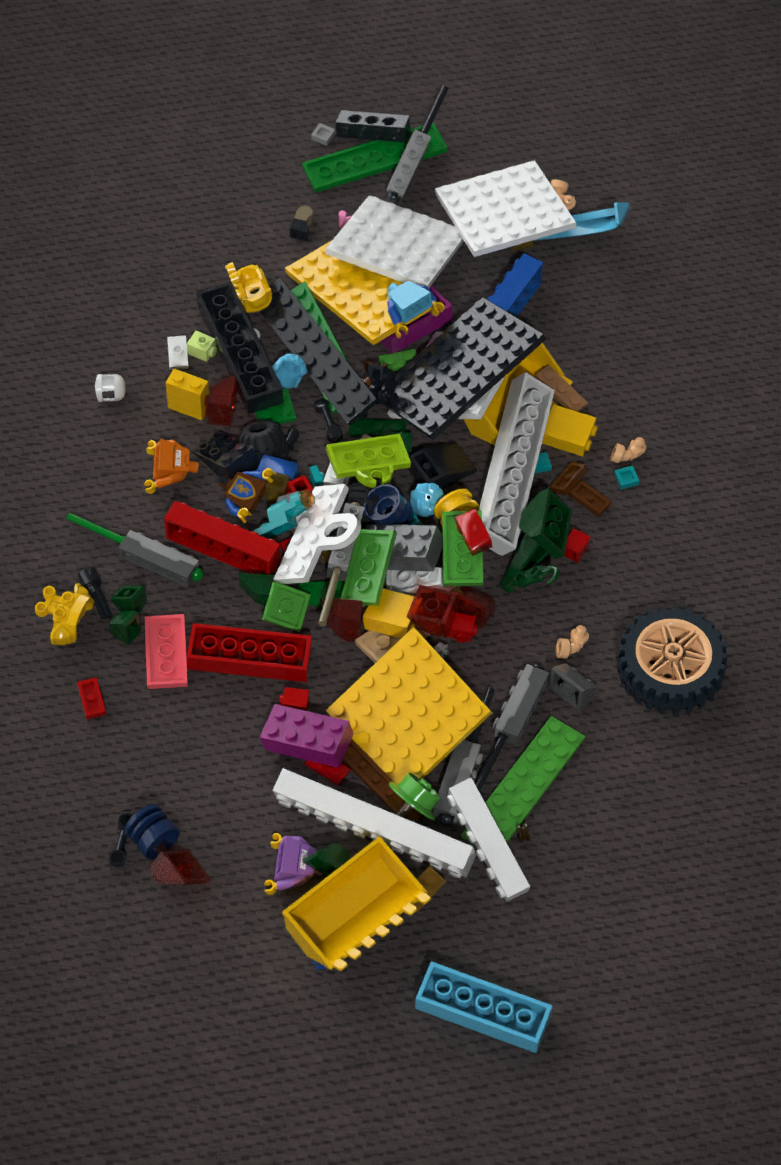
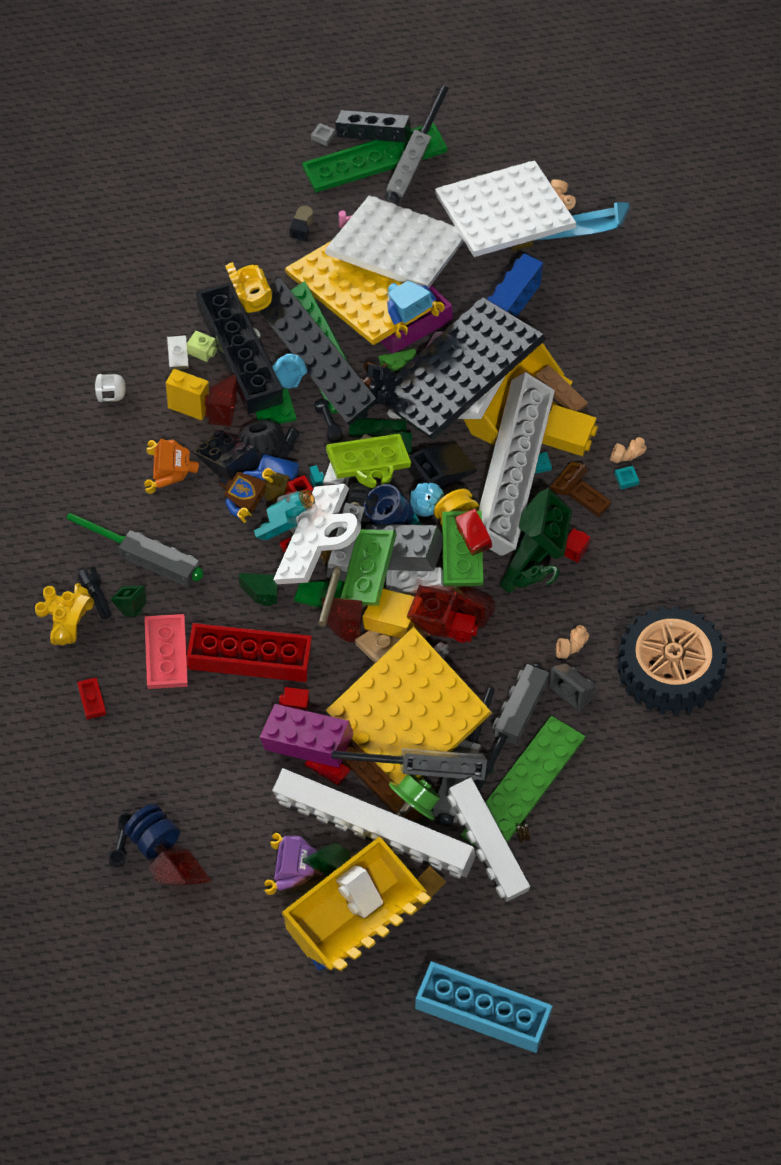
dark green slope [109,611,141,645] -> none
red brick [164,501,281,575] -> none
bright green plate [262,582,311,632] -> none
none -> dark grey piece [331,748,494,780]
none -> white brick [336,865,383,918]

